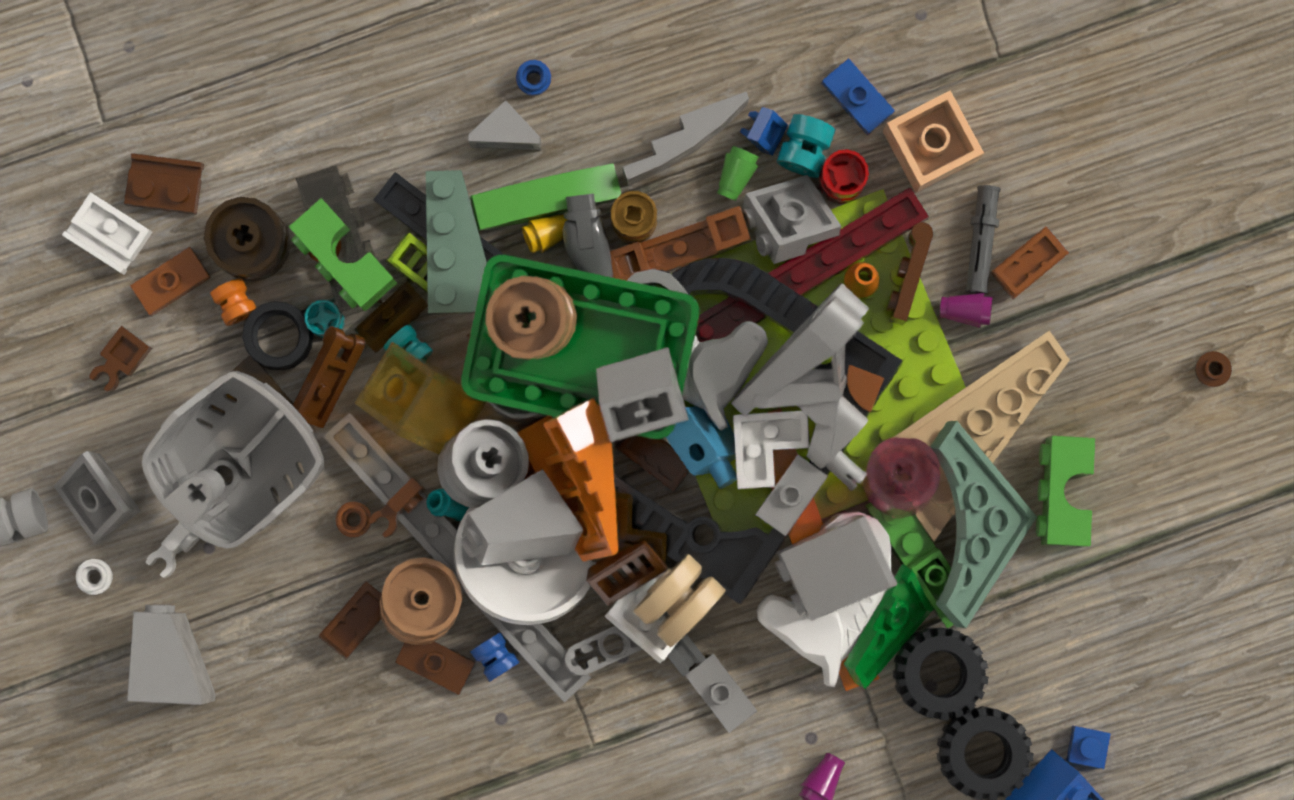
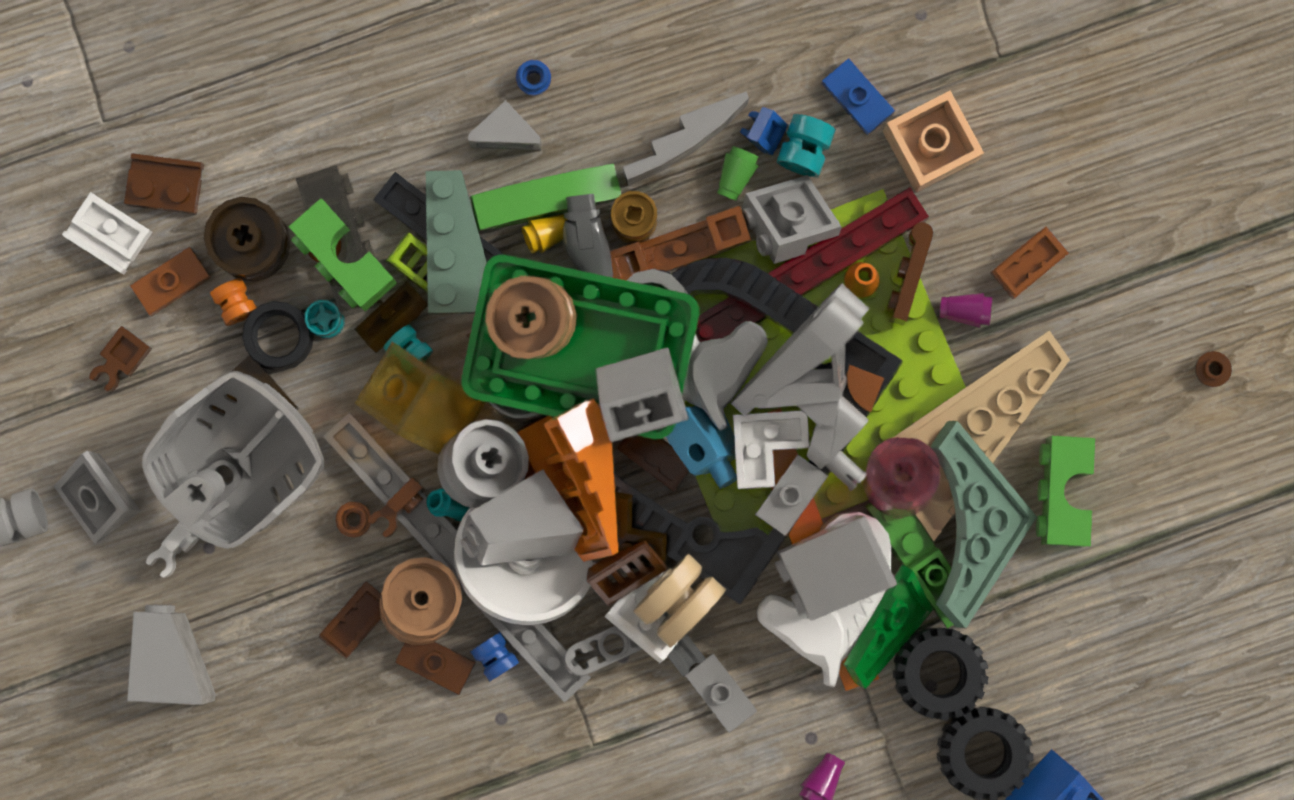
white plate [76,559,113,595] -> none
reddish brown plate [292,326,365,428] -> none
red wheel [819,149,869,204] -> none
dark grey pin [965,185,1001,294] -> none
blue plate [1066,725,1111,769] -> none

